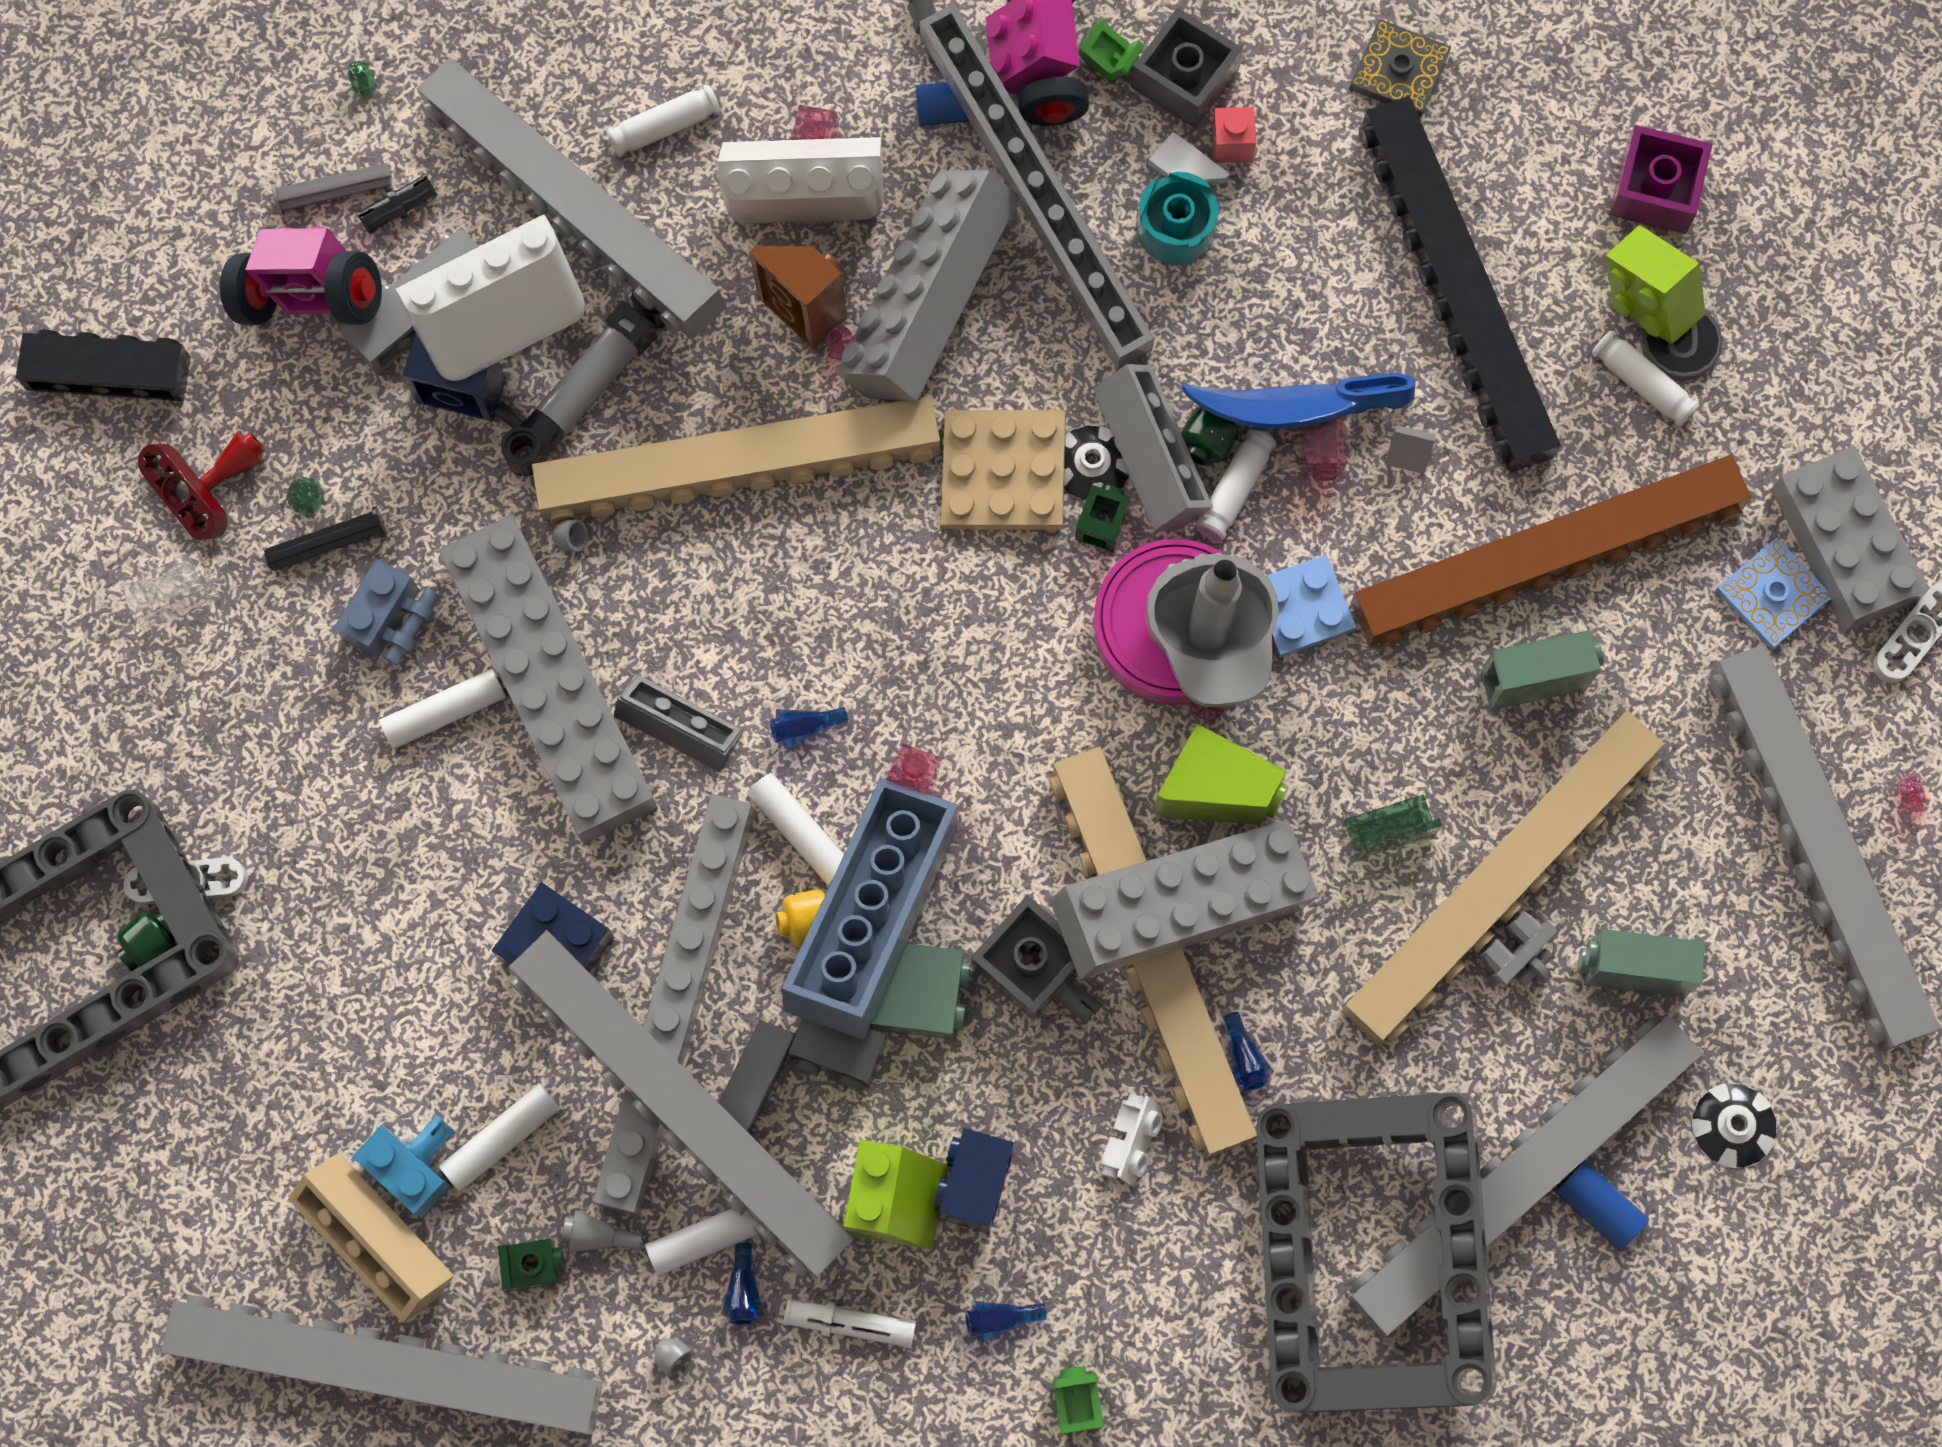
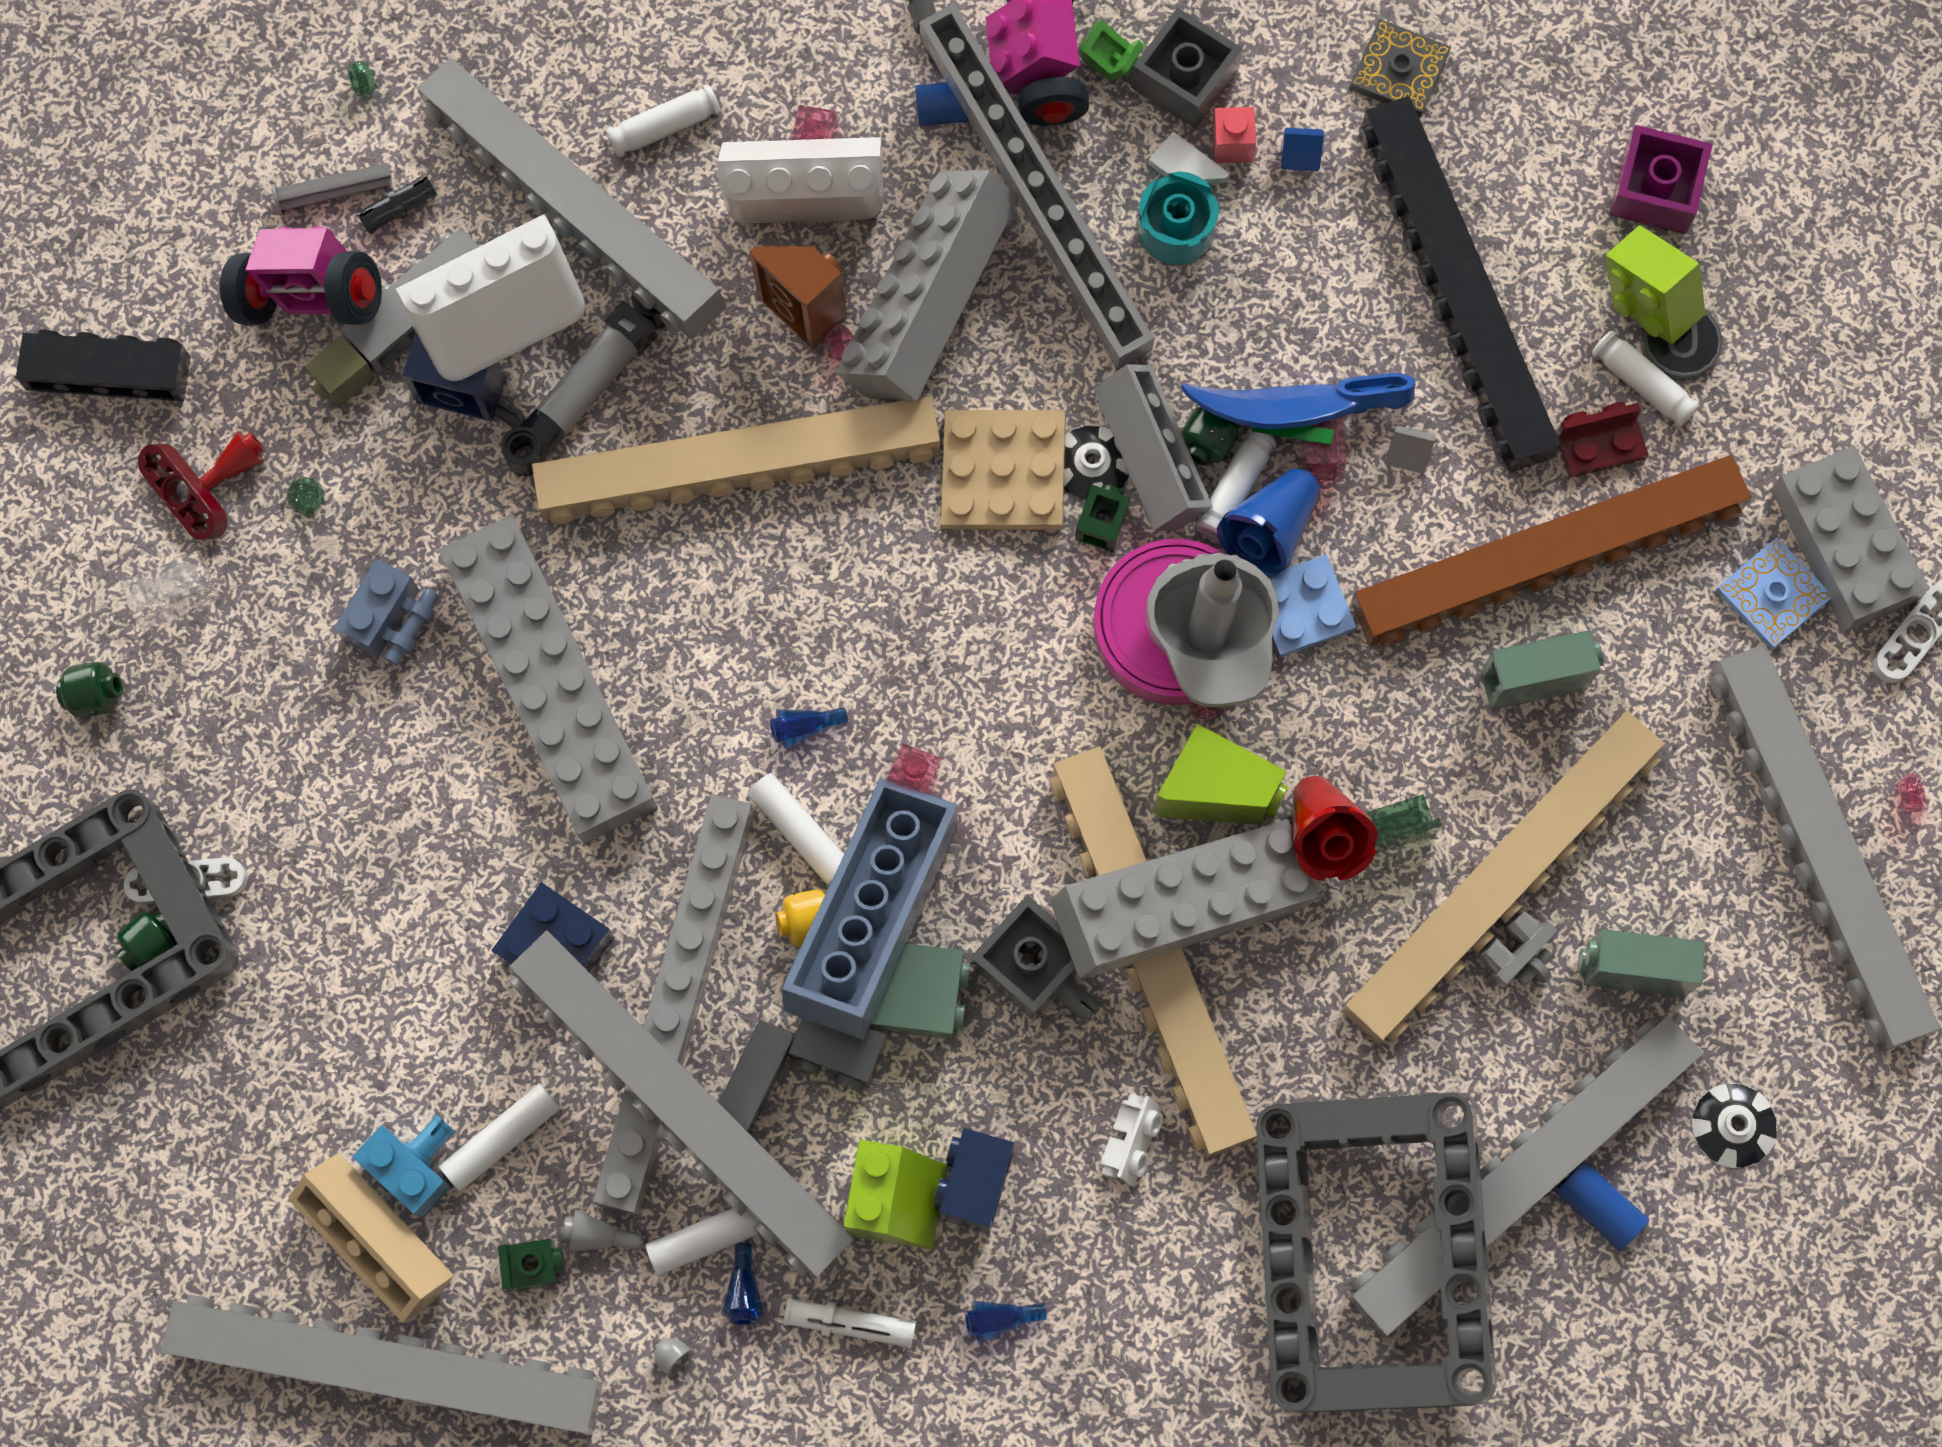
black axle [264,506,387,571] -> none
white piece [379,668,506,749] -> none
light grey hinge [552,519,588,552] -> none
dark grey slope [613,674,744,772] -> none
bright green bracket [1052,1366,1104,1434] -> none
clear blue cone [1223,1012,1274,1091] -> none
none -> dark green head [56,662,123,718]
none -> olive brick [305,335,375,408]
none -> blue cone [1217,468,1321,578]
none -> green piece [1252,426,1334,445]
none -> blue slope [1281,128,1324,171]
none -> red cone [1292,776,1378,881]
none -> dark red bracket [1556,402,1649,478]

